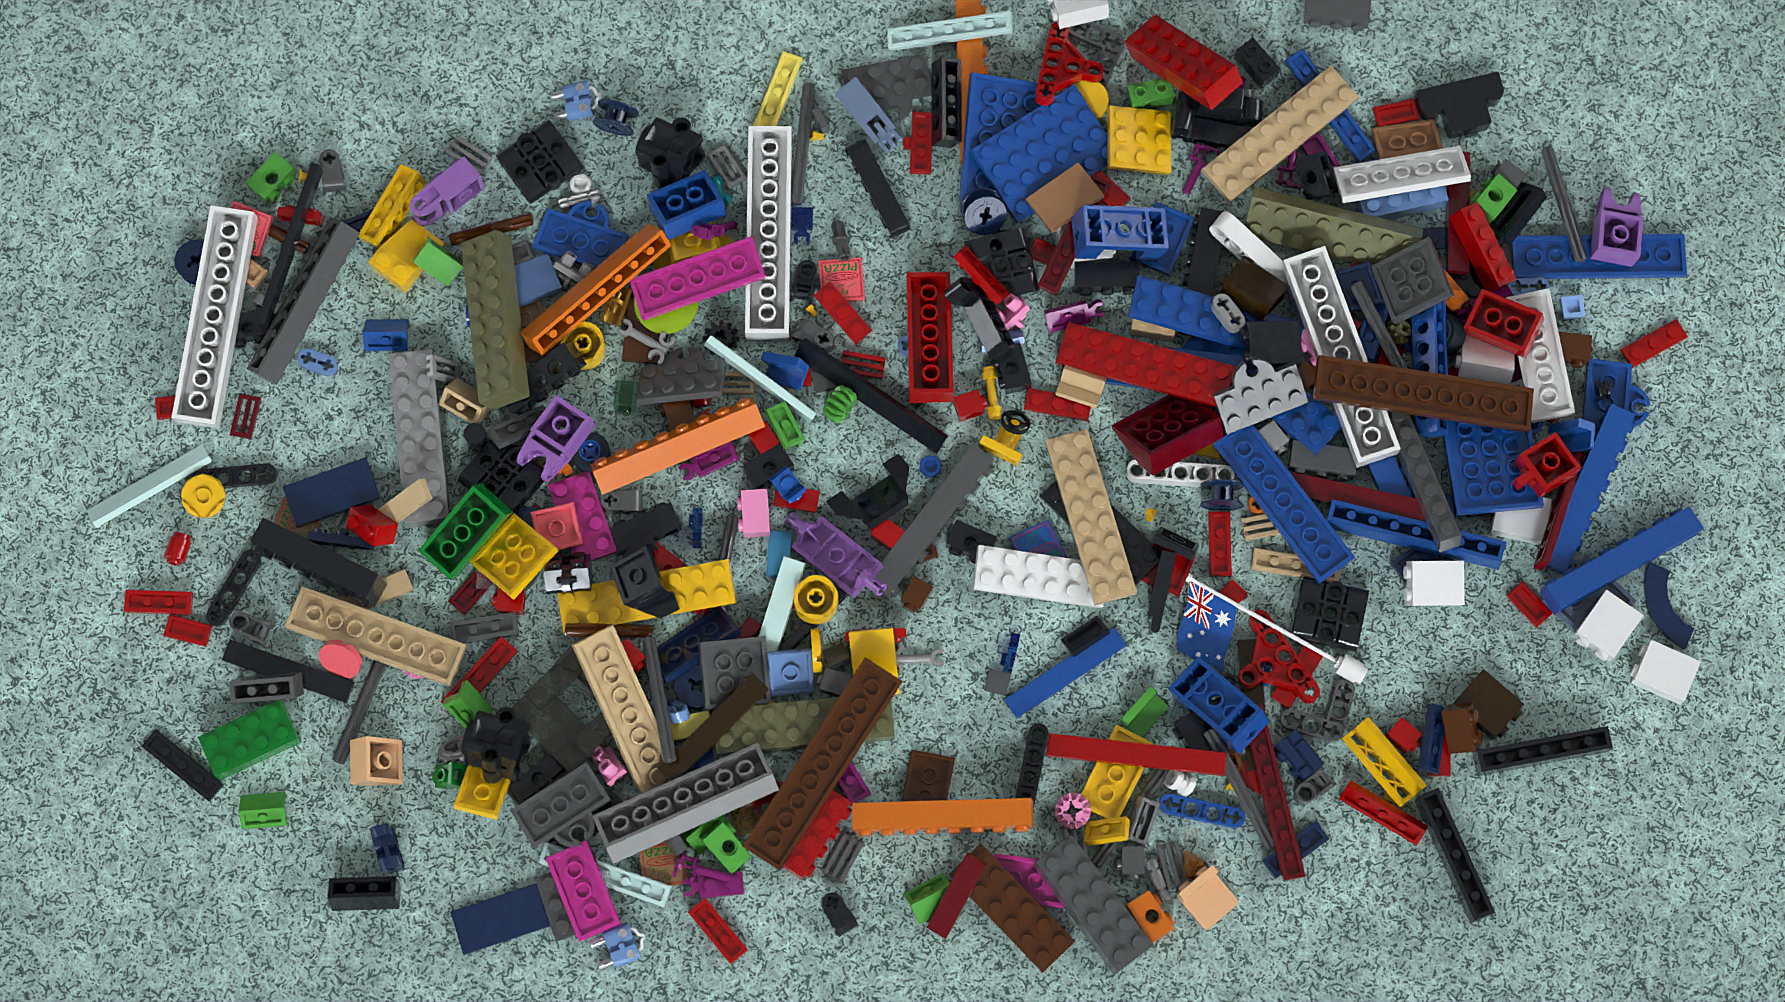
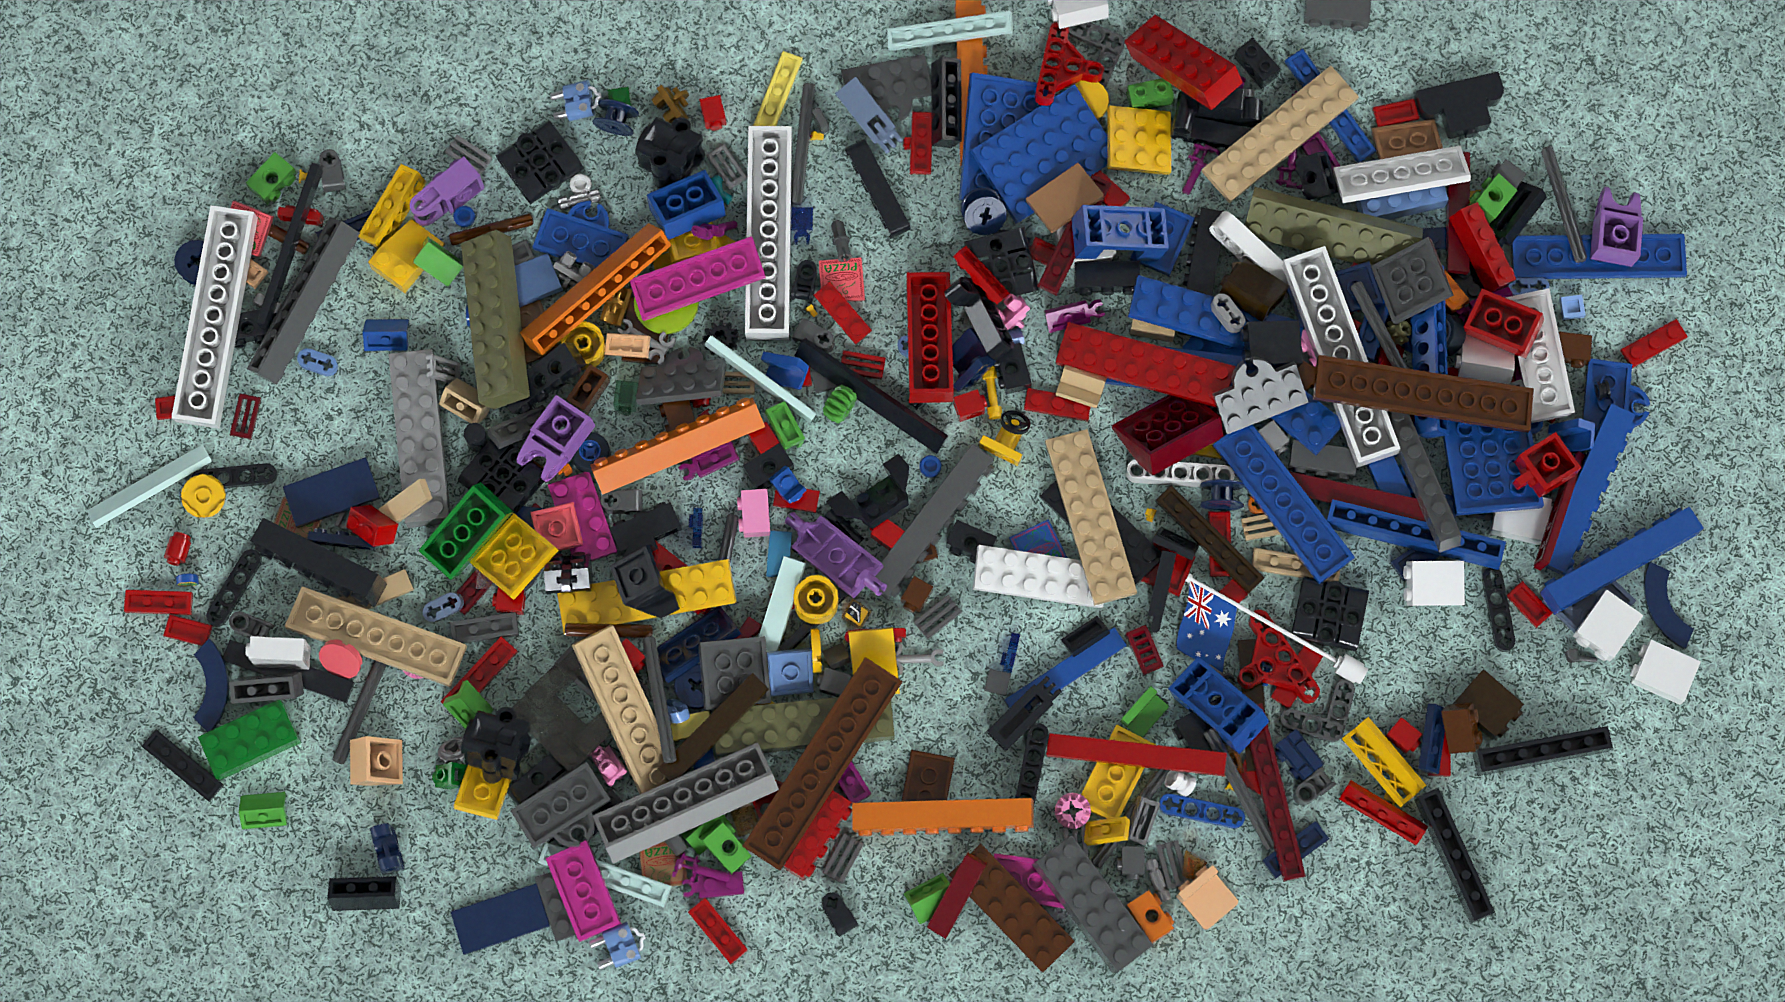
none -> blue tile [176,574,199,587]
none -> dark blue tile [193,639,230,732]
none -> white brick [246,636,311,670]
none -> sand blue beam [423,592,464,622]
none -> blue tile [453,206,475,228]
none -> reddish brown brick [566,364,610,415]
none -> light nougat plate [605,333,651,358]
none -> green plate [607,87,631,106]
none -> pearl gold hips [651,84,689,123]
none -> red brick [699,95,727,131]
none -> black pin [824,509,864,545]
none -> slope [841,598,872,629]
none -> flat silver tile [914,595,962,639]
none -> dark blue bracket [952,328,998,392]
none -> black hinge [986,676,1062,752]
none -> dark red slope [1125,625,1164,676]
none -> dark brown tile [1155,485,1265,594]
none -> black beam [1482,568,1515,652]
none -> dark grey hand [1565,648,1597,663]

